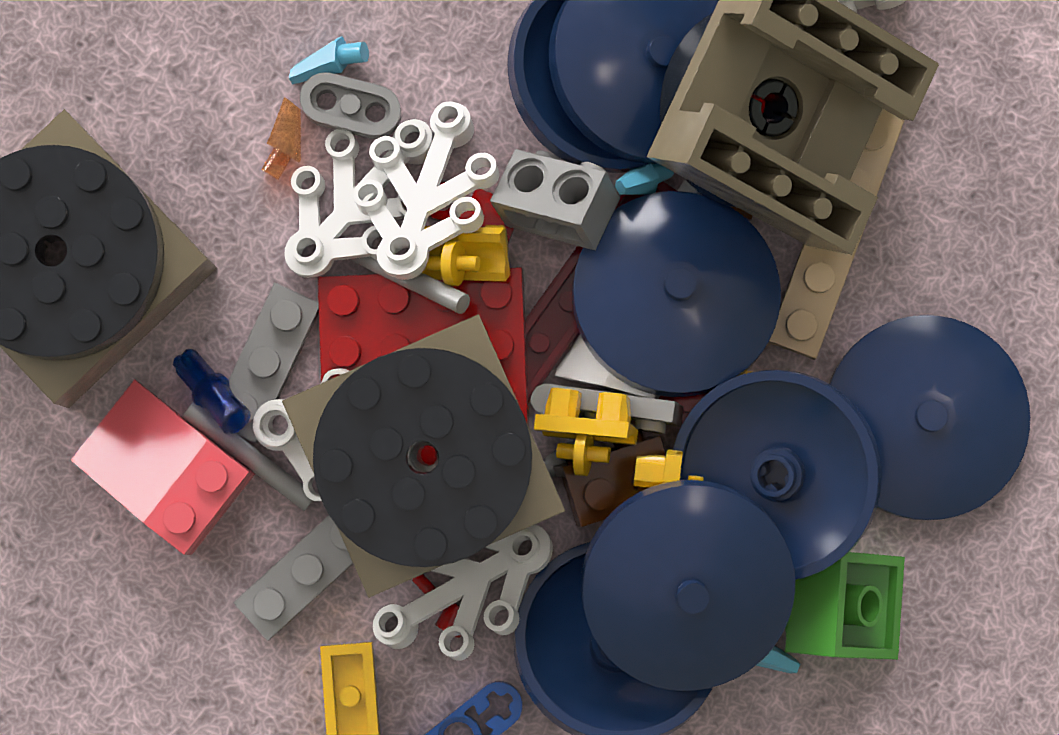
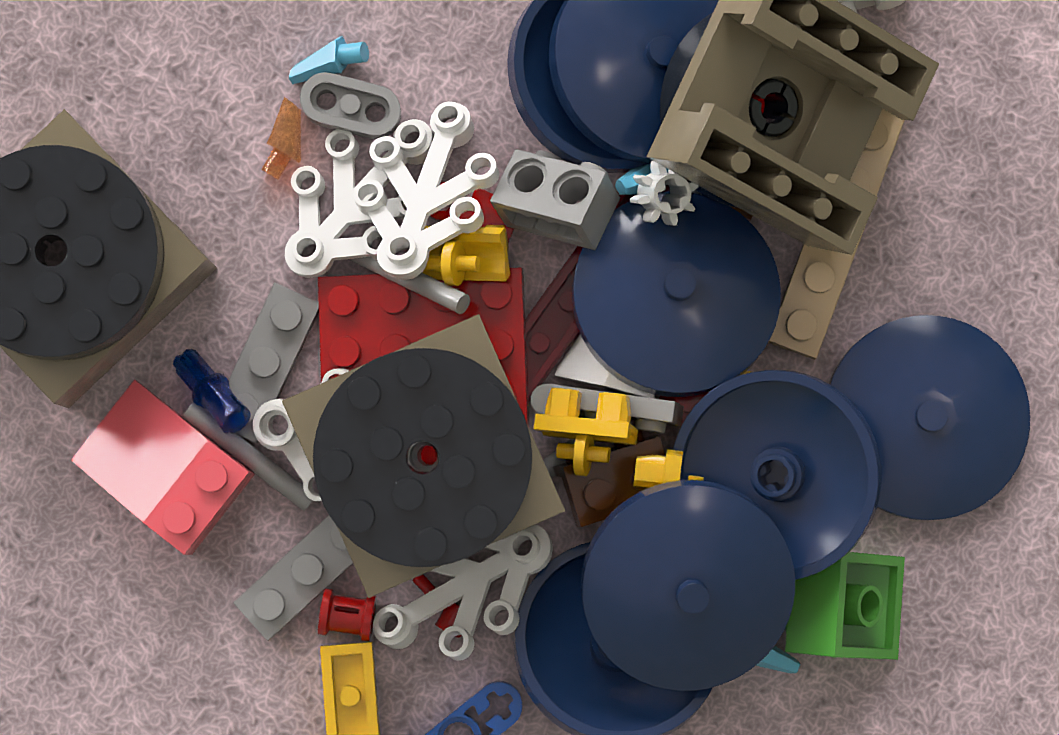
none -> red bush [318,588,377,642]
none -> white gear [630,161,698,226]

